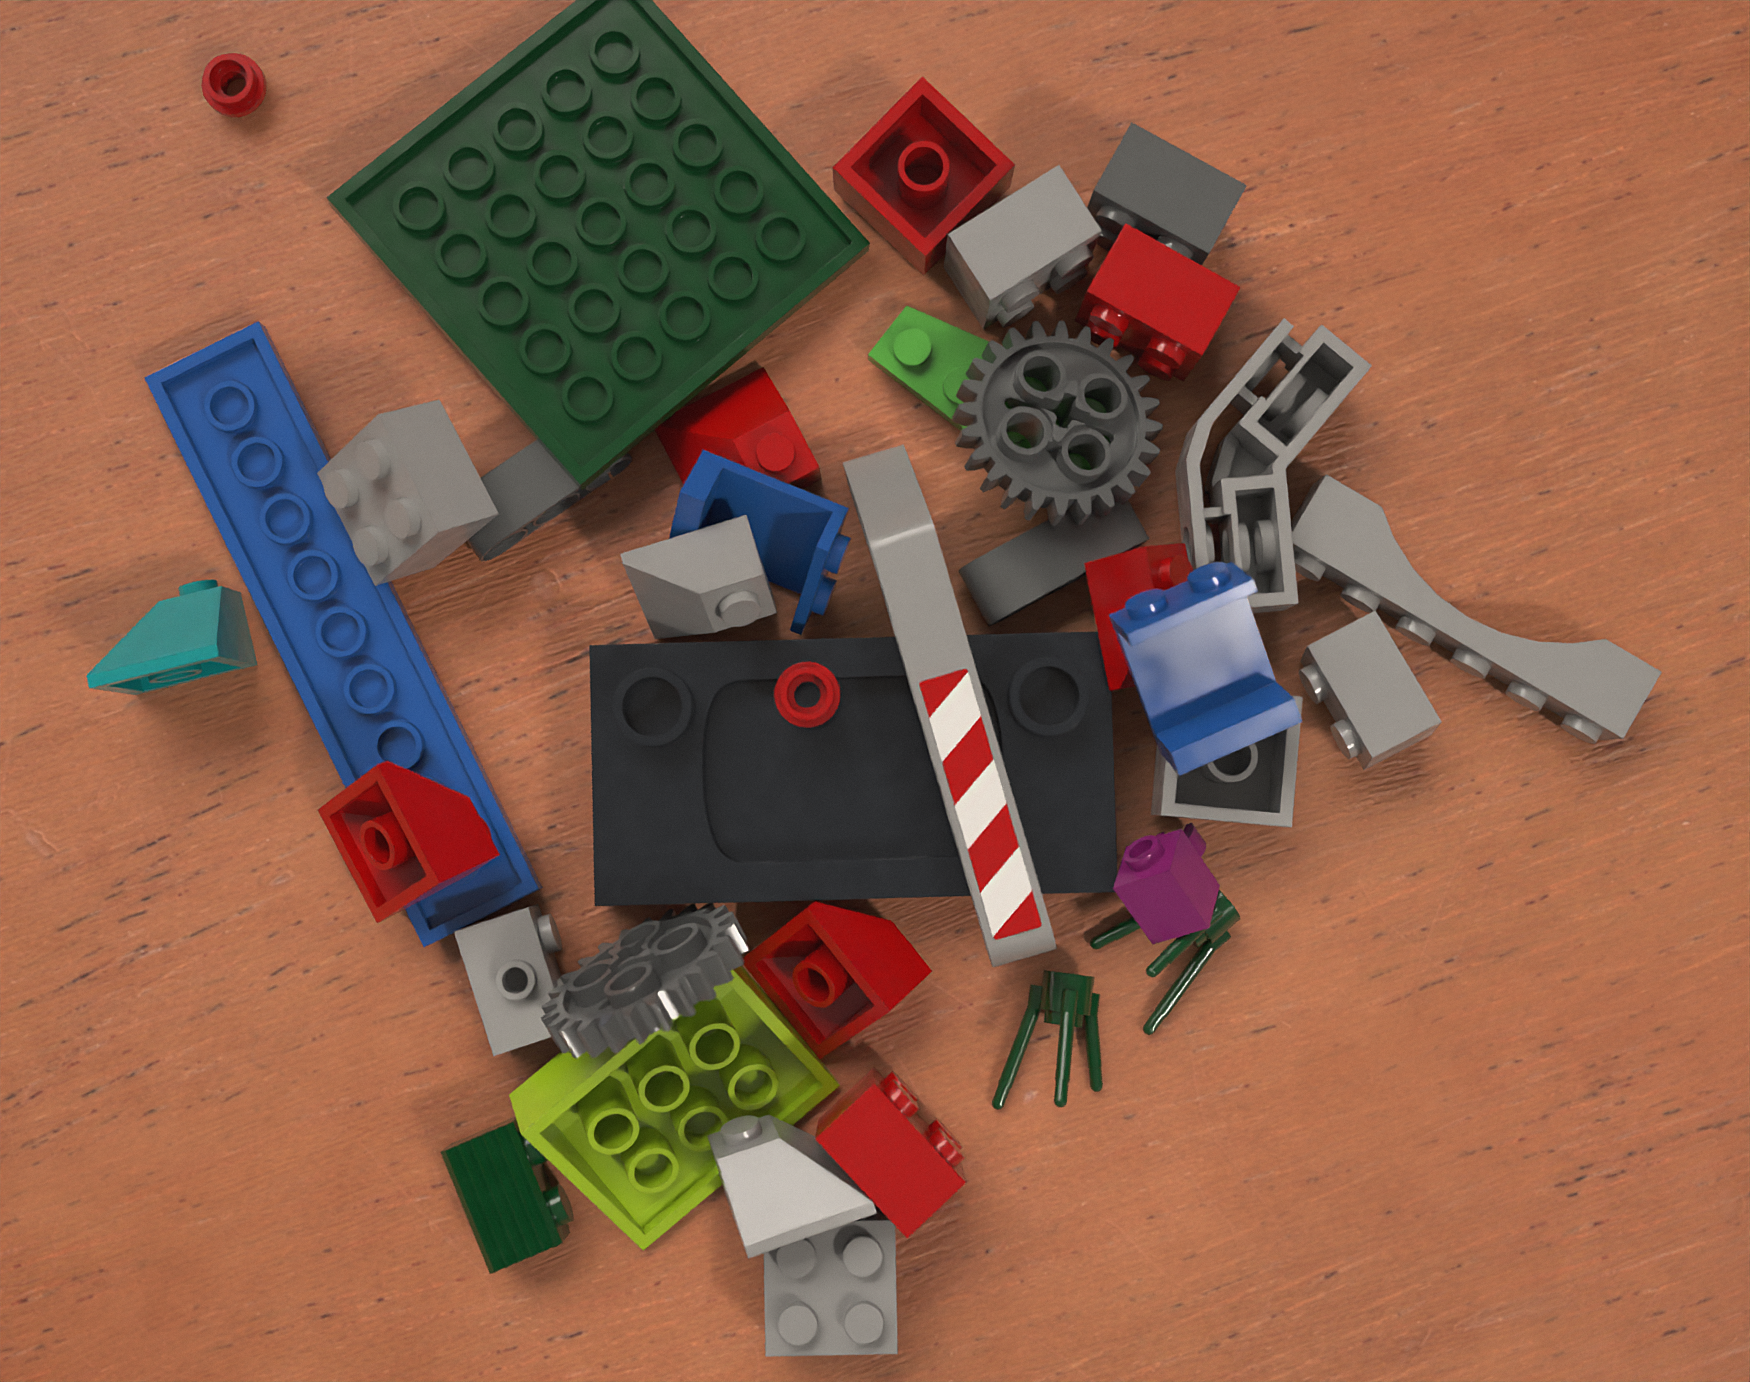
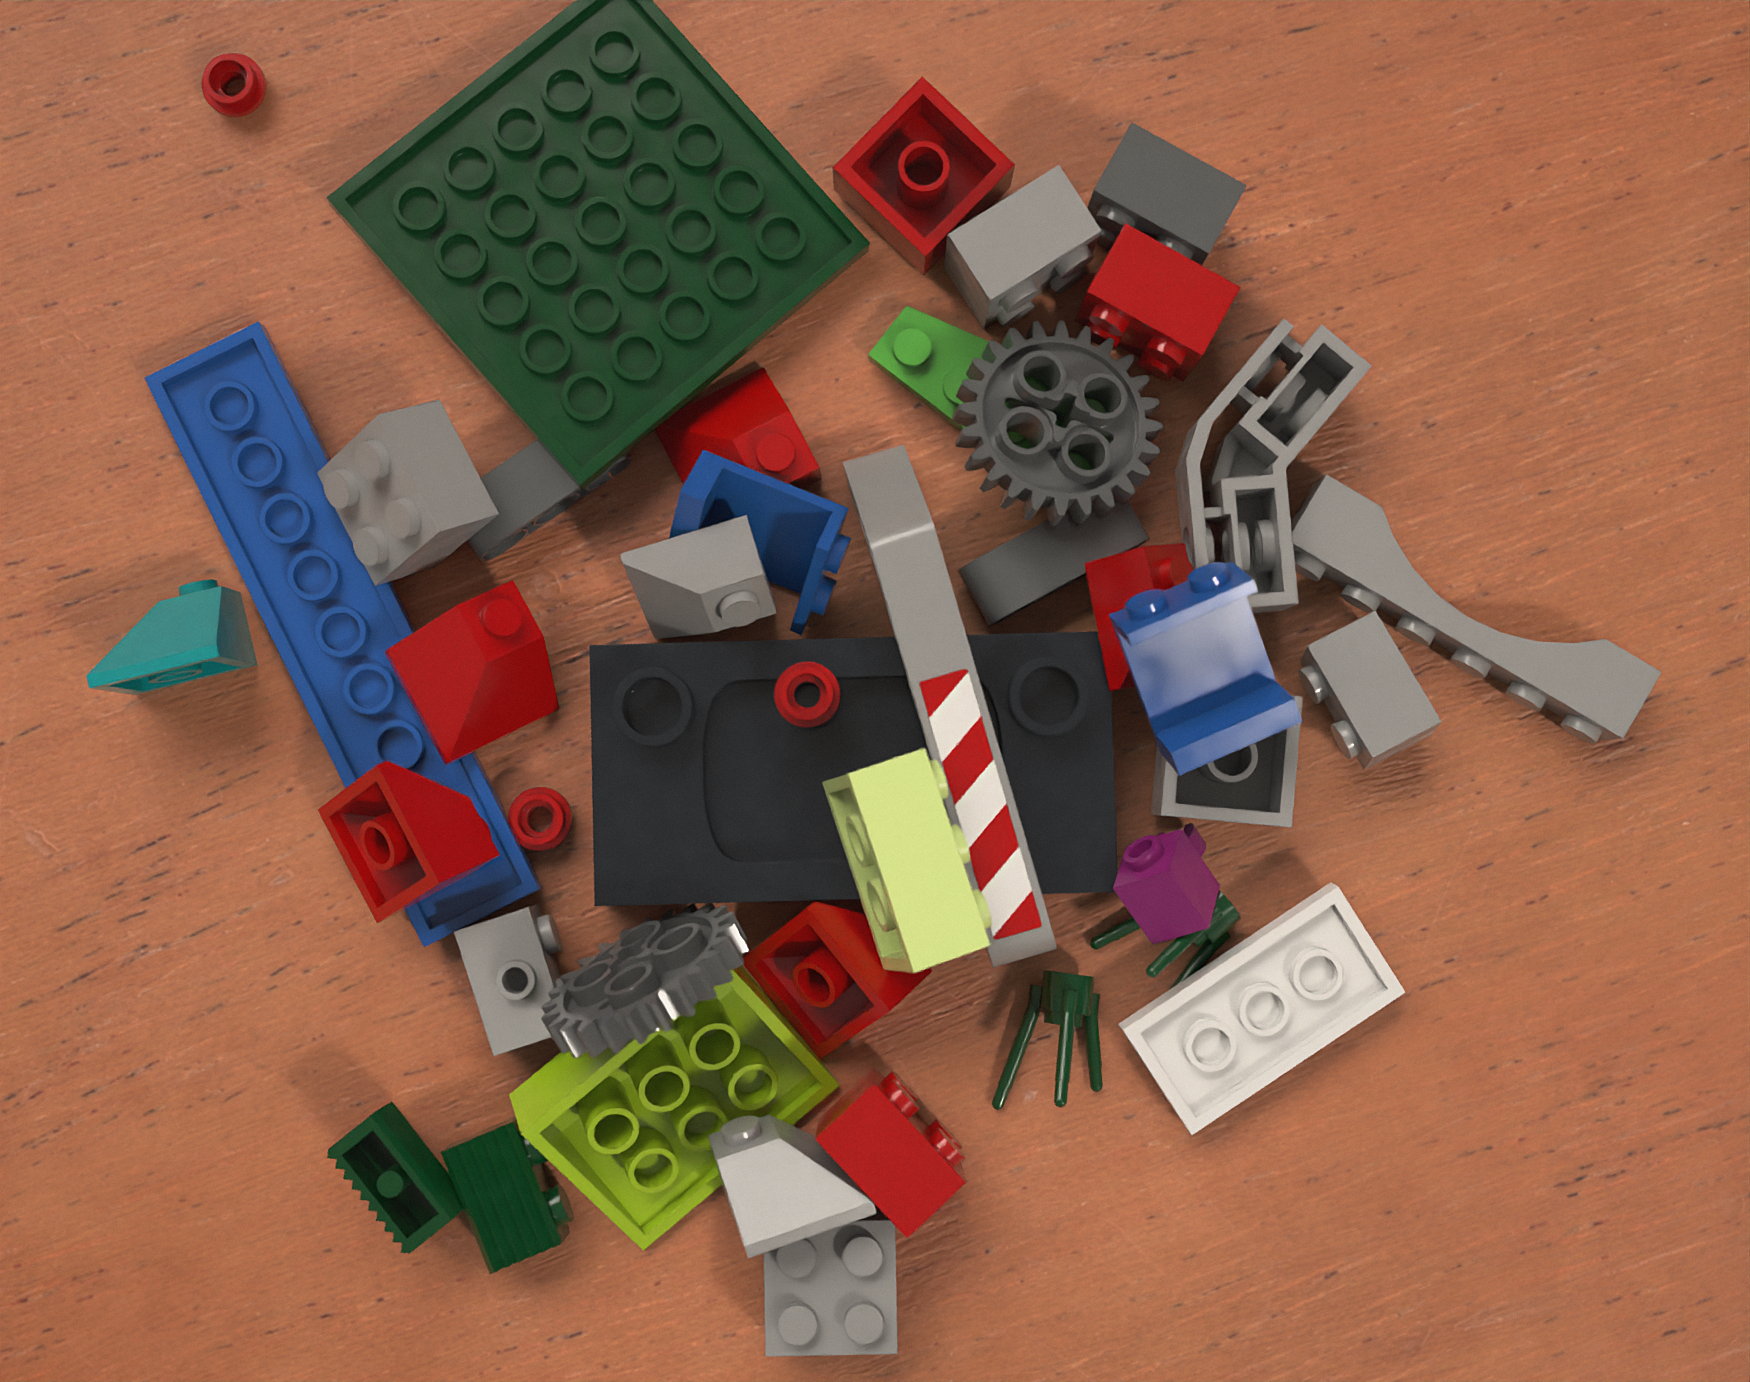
none -> dark green brick [327,1101,463,1254]
none -> red slope [385,580,559,766]
none -> red plate [508,787,573,851]
none -> yellowish green slope [822,748,992,973]
none -> white plate [1118,882,1405,1135]

